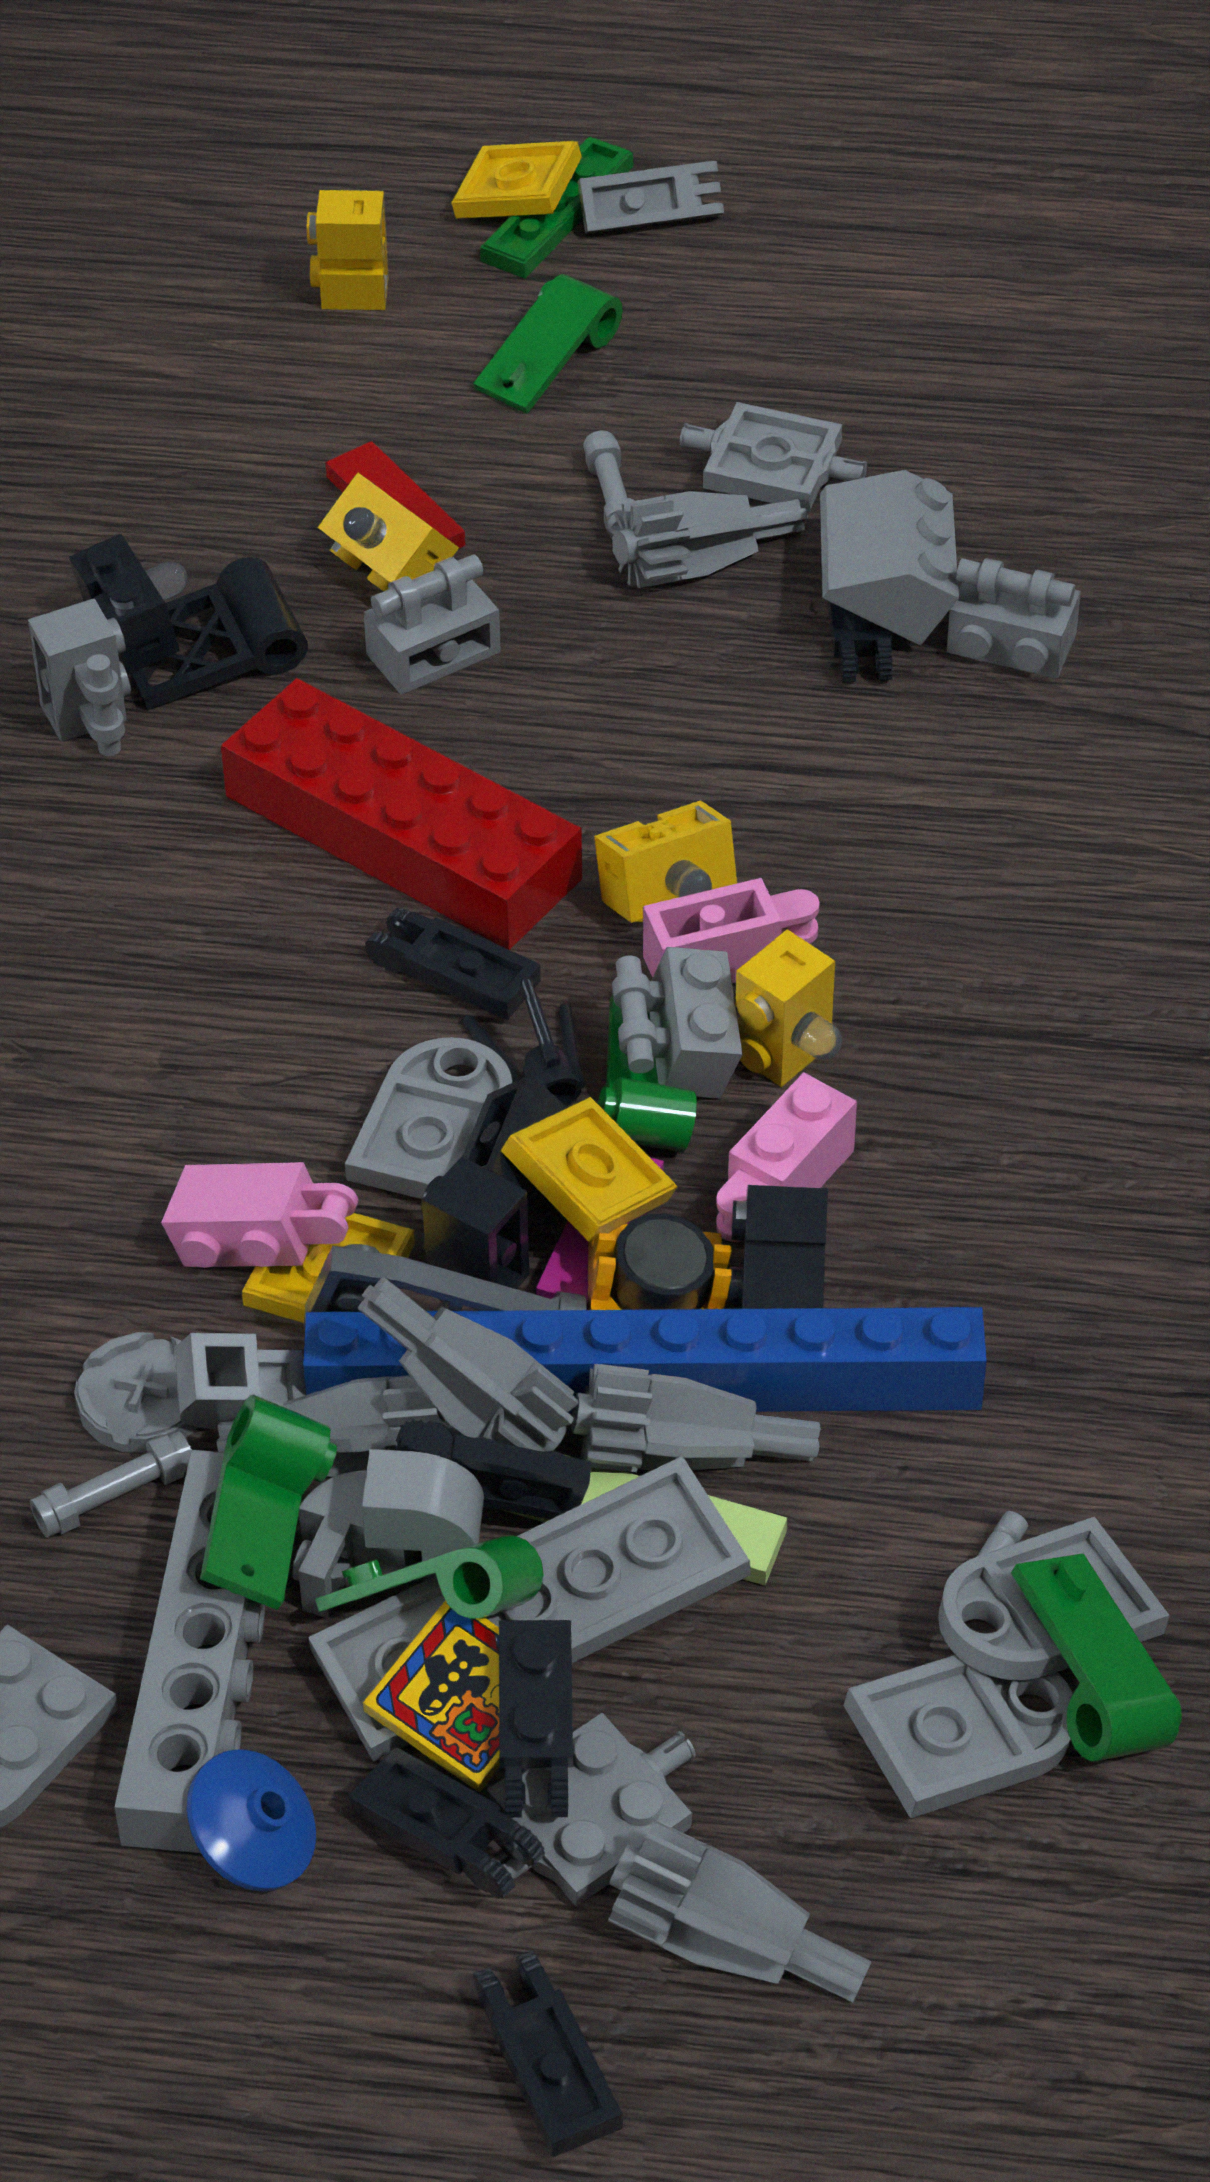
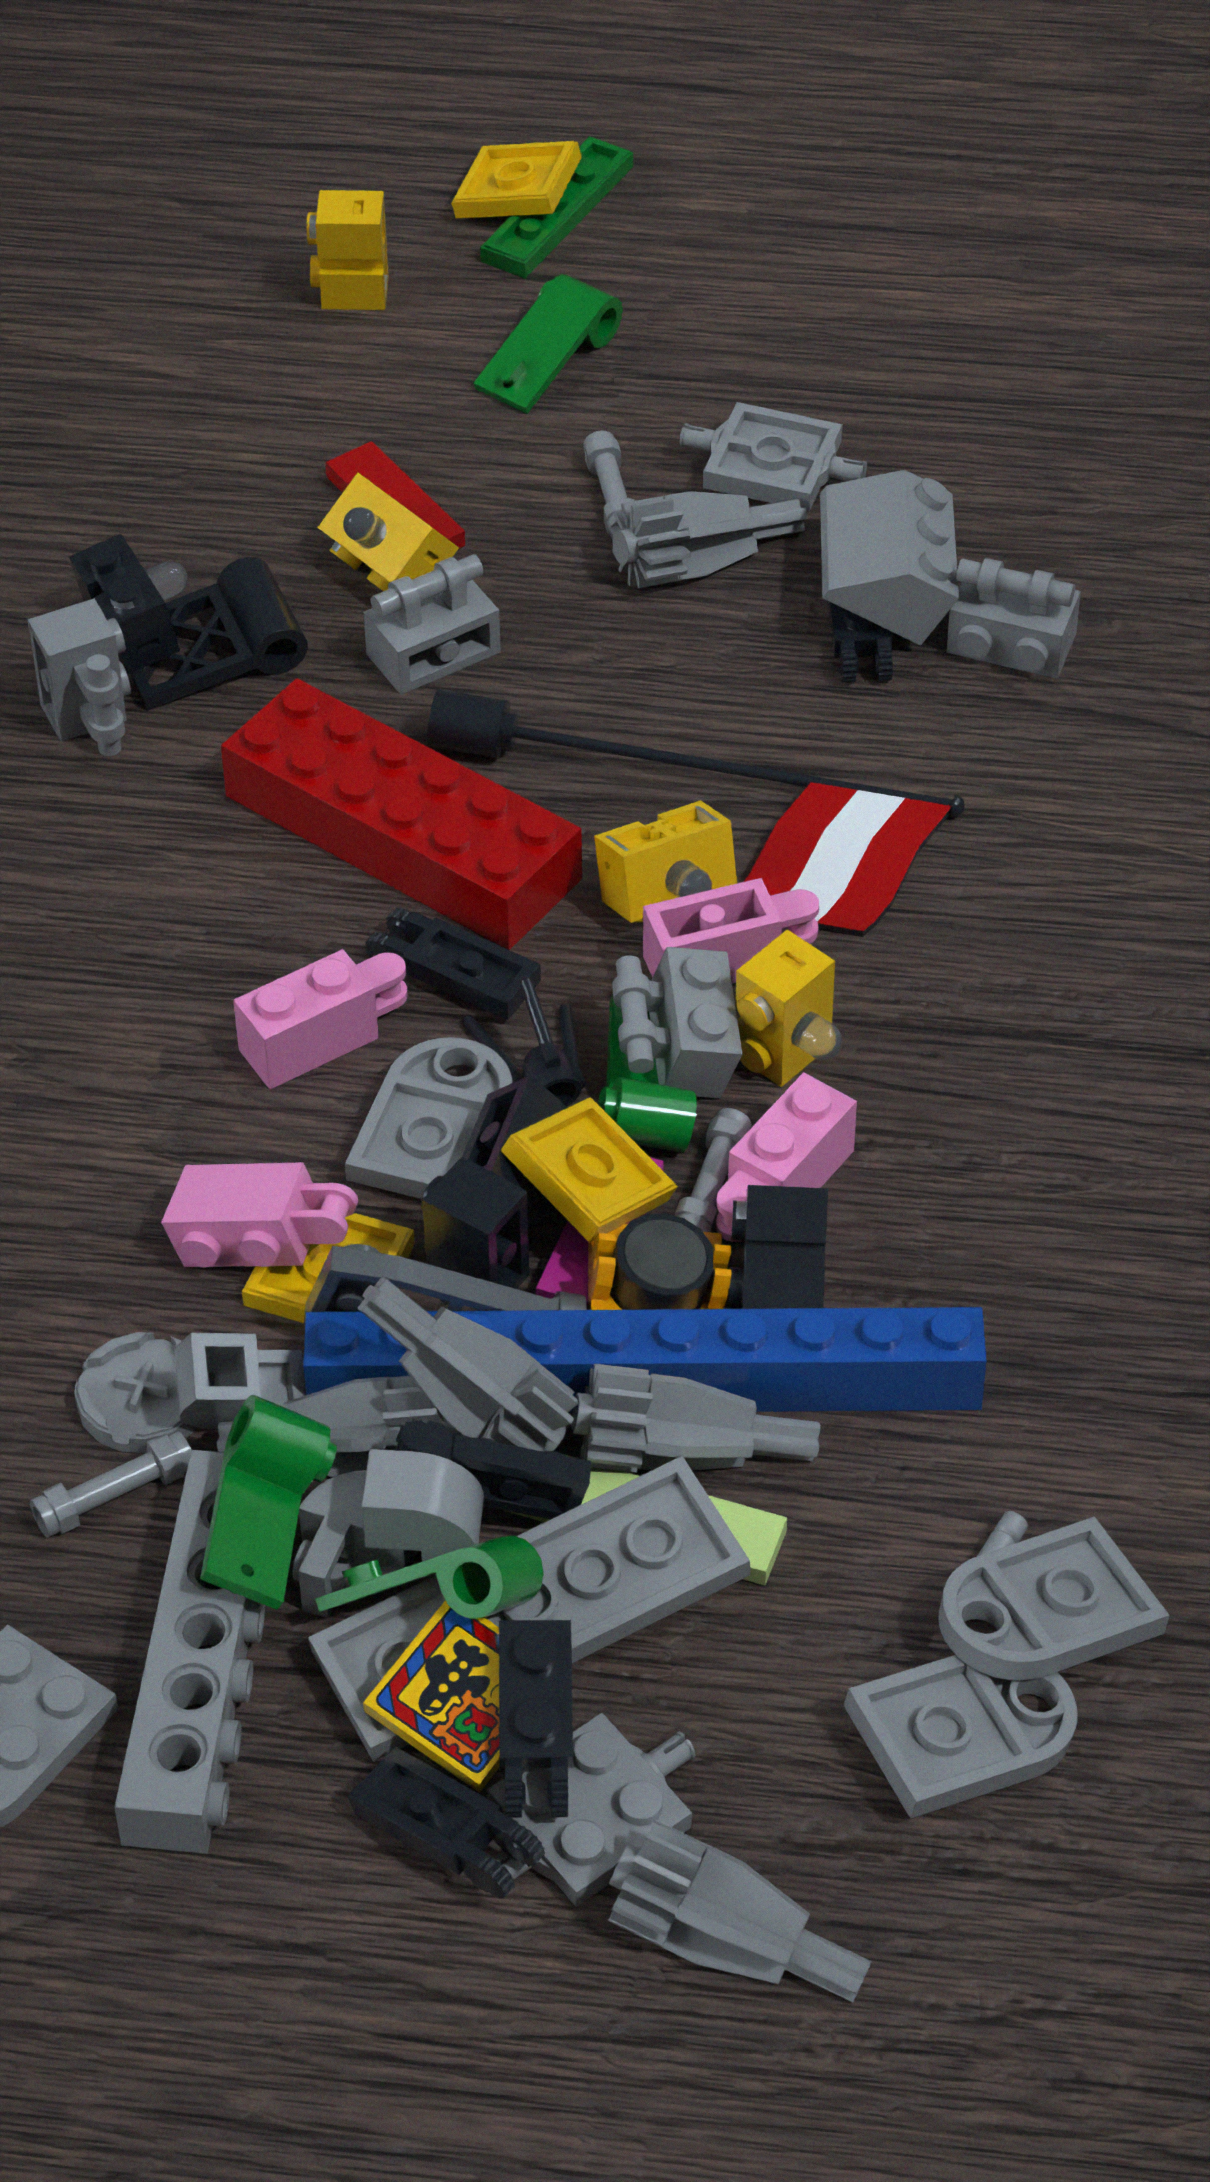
blue dish [187,1749,316,1892] -> none
black hinge [472,1950,623,2158] -> none
light grey hinge [577,161,724,234] -> none
green door [1011,1553,1182,1761] -> none
none -> bright pink brick [233,949,408,1090]
none -> flag [427,689,965,937]
none -> light grey bar [674,1108,752,1233]

